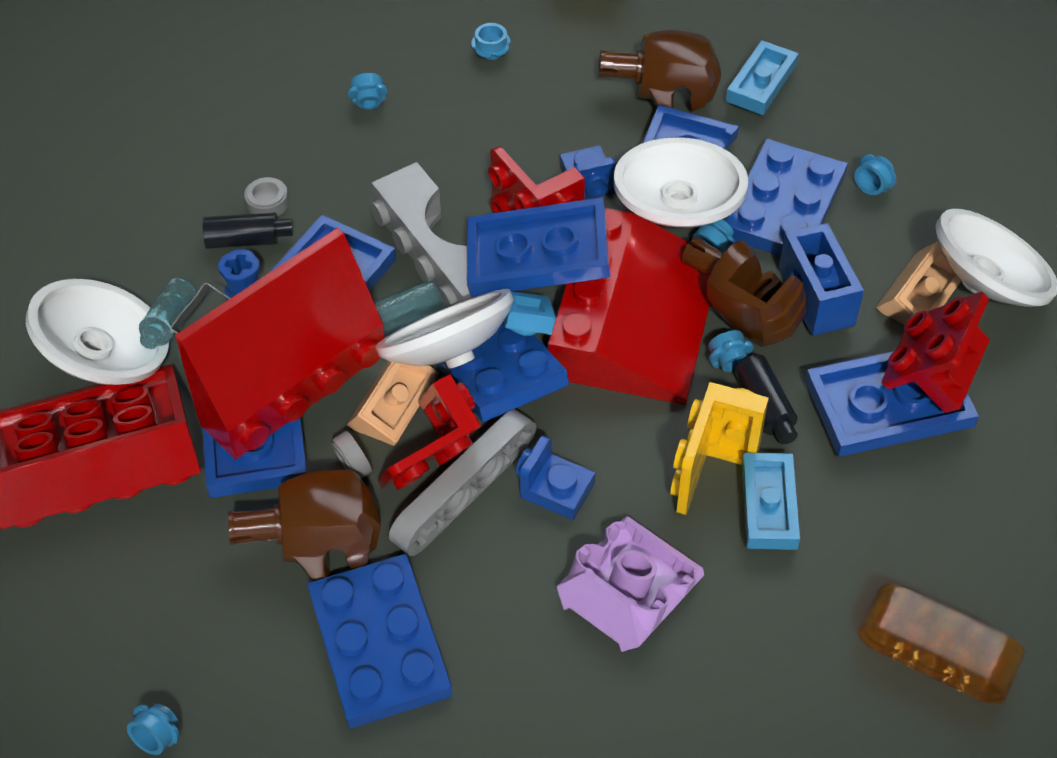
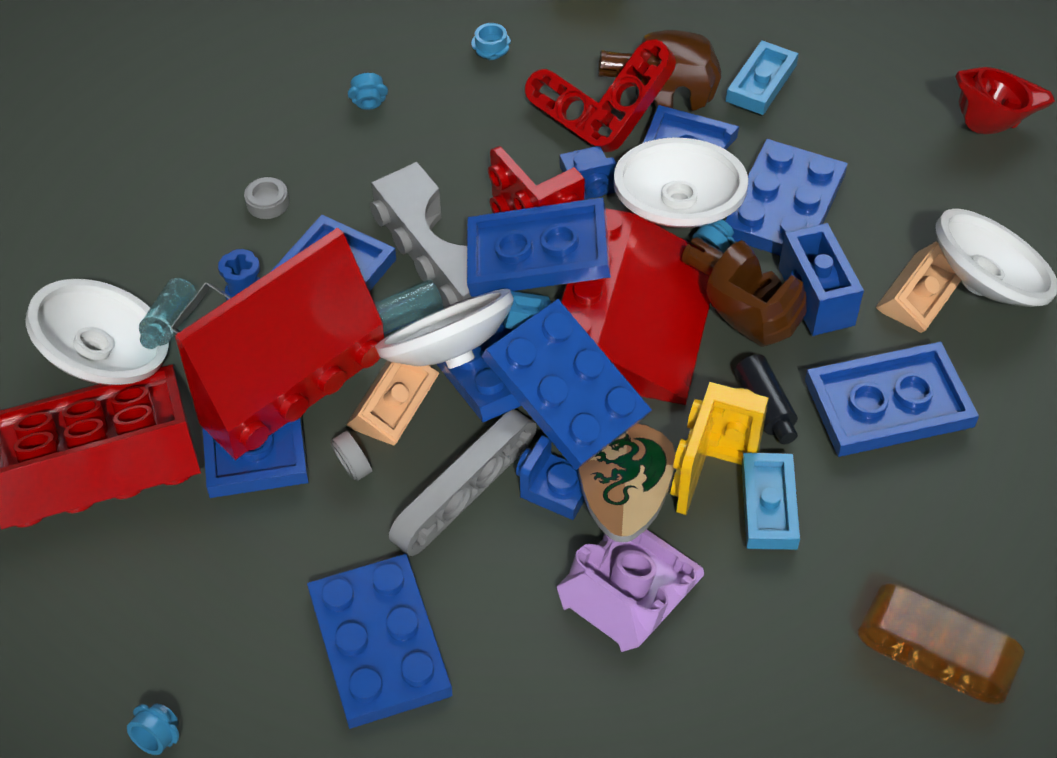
black cylinder [203,212,294,249] -> none
reddish brown piece [228,470,381,581] -> none
red bracket [377,374,481,491] -> none
dark azure plate [708,330,753,372] -> none
dark azure plate [854,154,896,195] -> none
red bracket [881,292,990,413] -> none
none -> blue plate [482,299,652,471]
none -> red beam [525,39,676,152]
none -> shield [578,424,676,543]
none -> red hat [955,67,1055,134]

